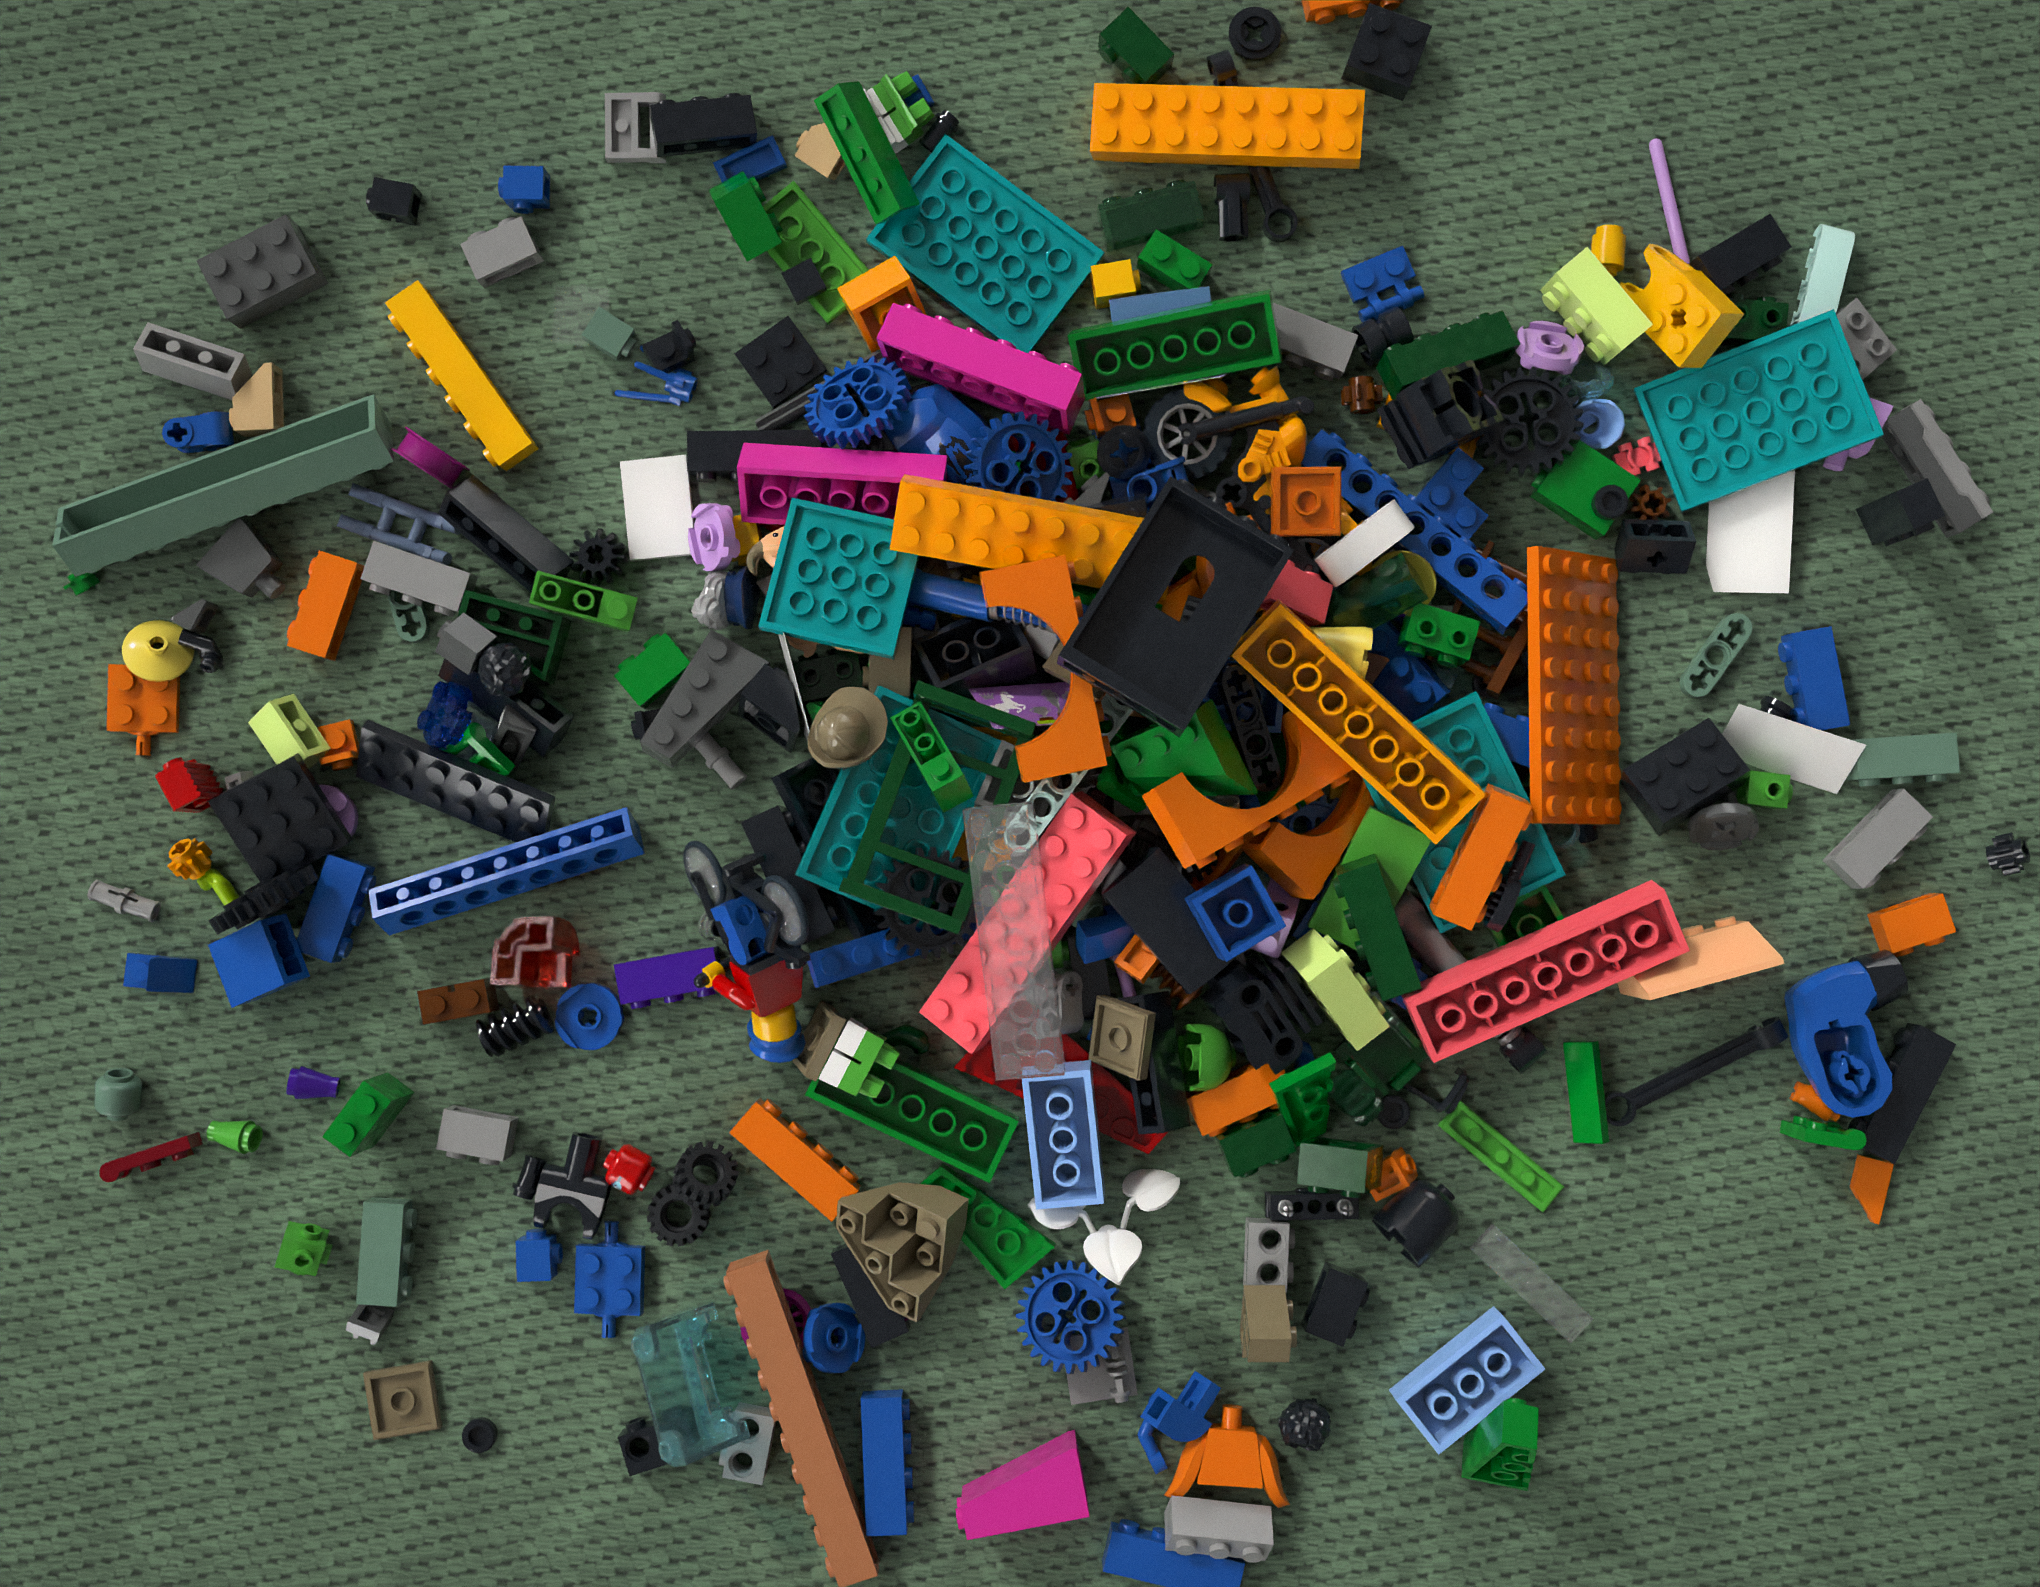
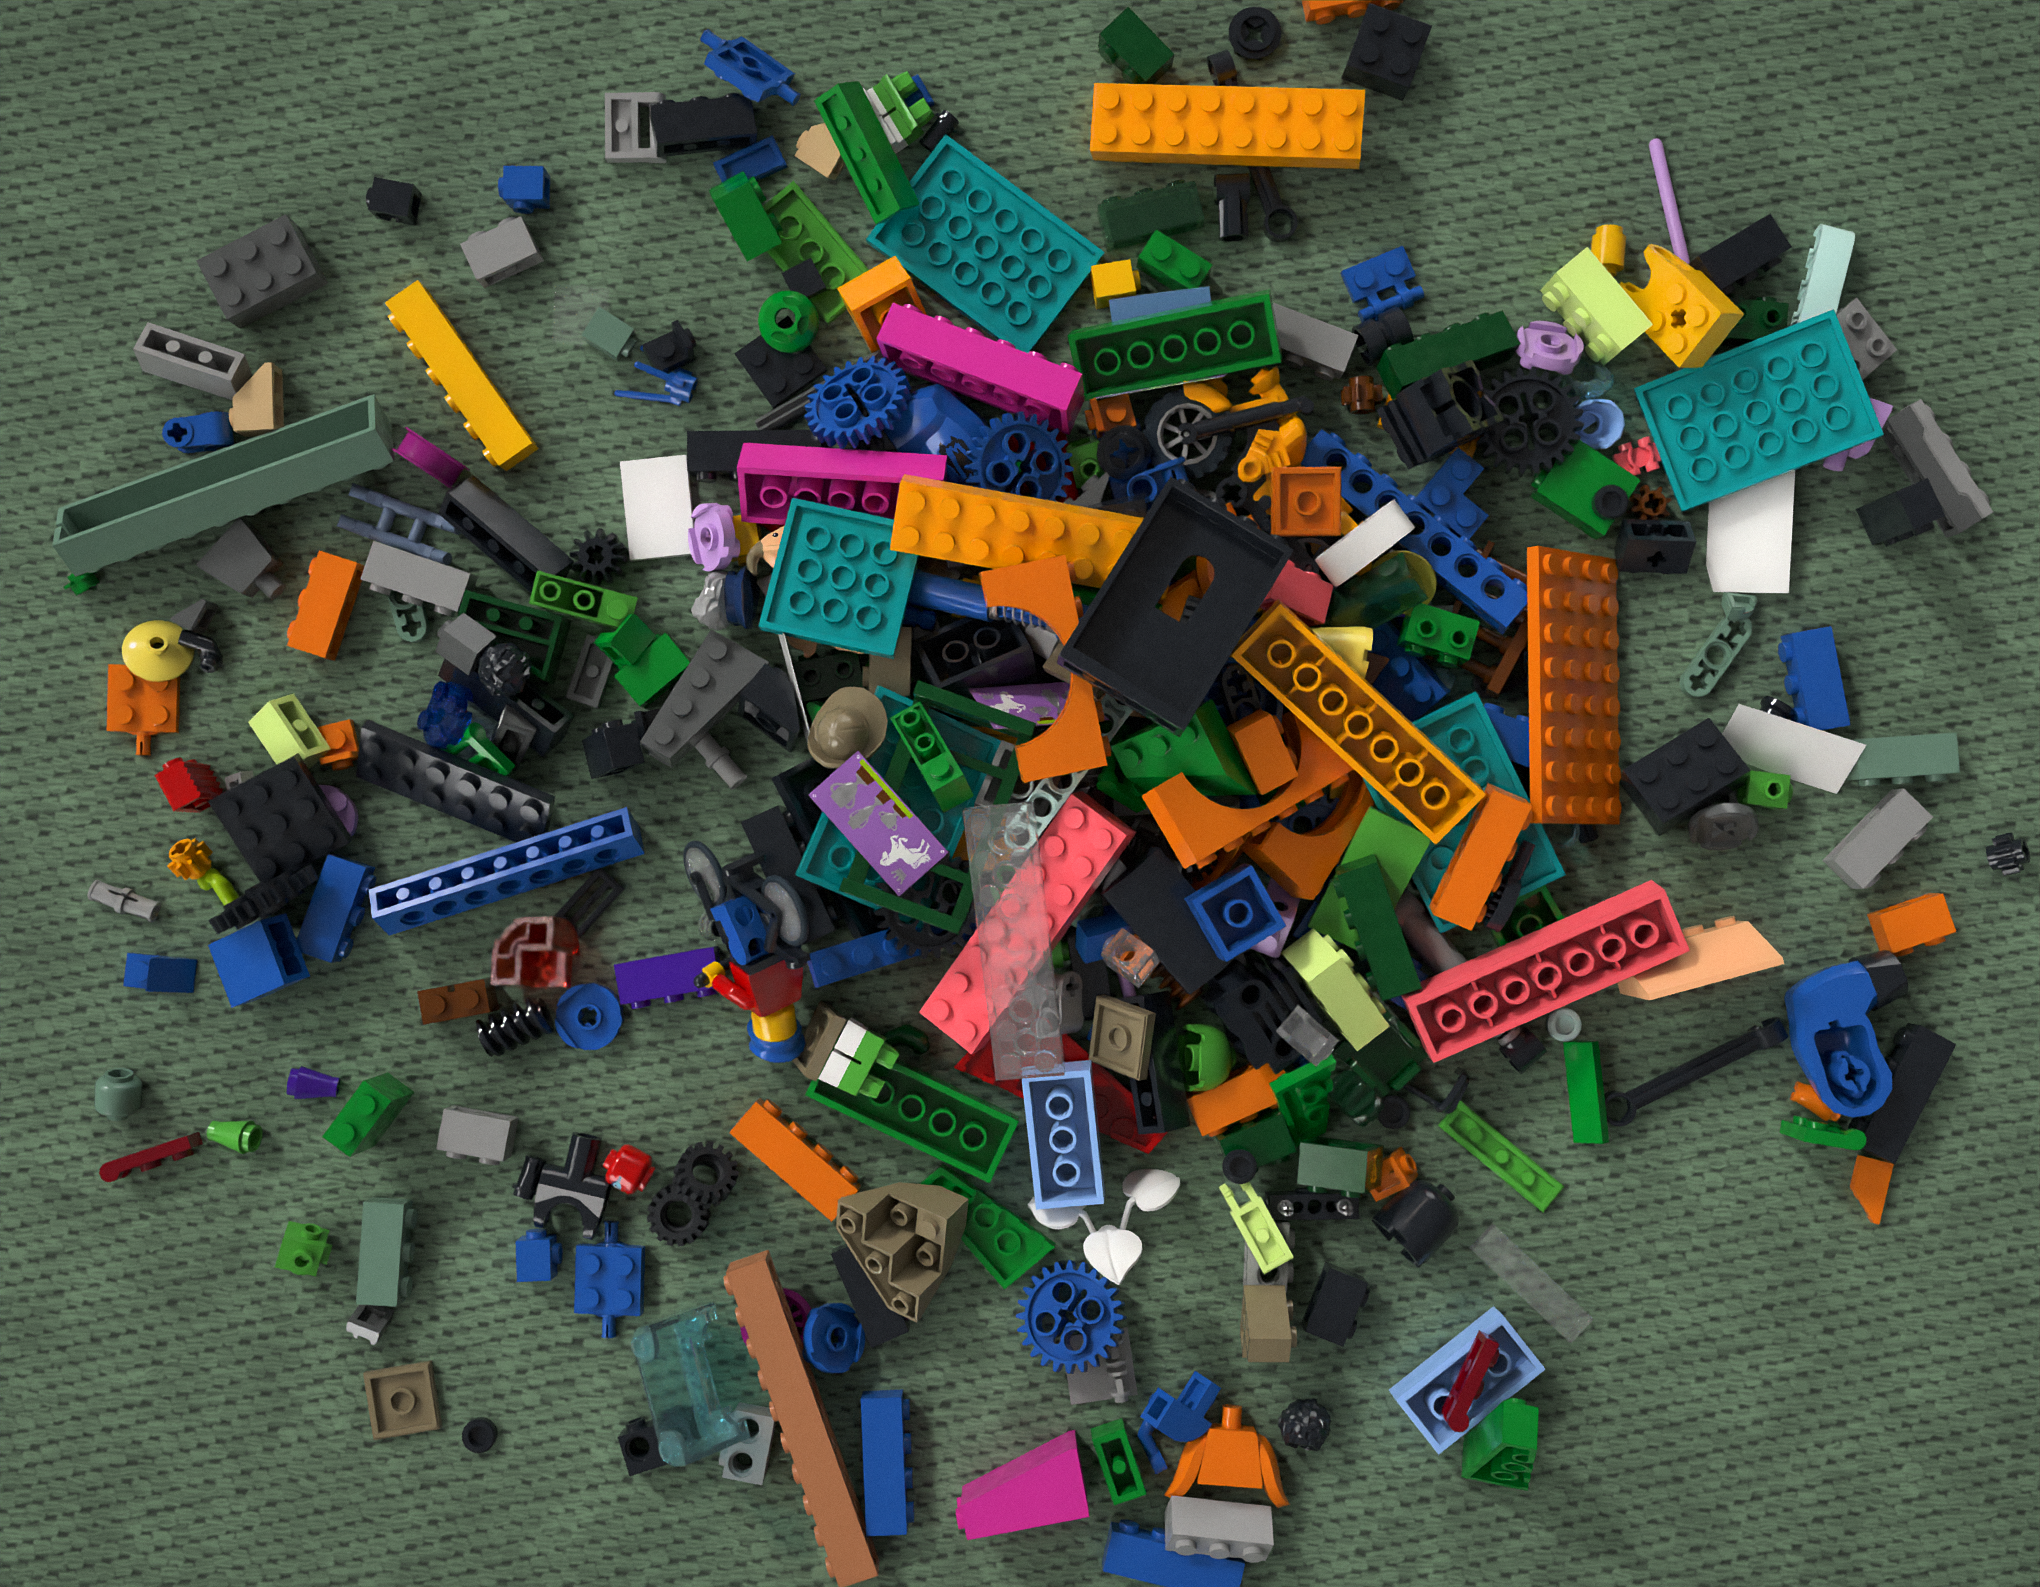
none -> black tile [554,868,625,939]
none -> dark grey plate [566,634,615,709]
none -> black brick [582,719,645,779]
none -> green panel [593,614,656,665]
none -> blue plate [700,29,801,106]
none -> green piece [758,290,820,353]
none -> medium lavender sticker [808,751,948,896]
none -> green brick [1091,1418,1146,1505]
none -> clear brick [1101,928,1160,988]
none -> yellowish green hinge [1219,1182,1294,1274]
none -> black plate [1222,1149,1257,1184]
none -> orange brick [1226,710,1299,795]
none -> clear brick [1276,1005,1339,1067]
none -> dark red plate [1442,1330,1499,1432]
none -> light aqua tile [1546,1008,1582,1042]
none -> sand green tile [1721,592,1758,620]

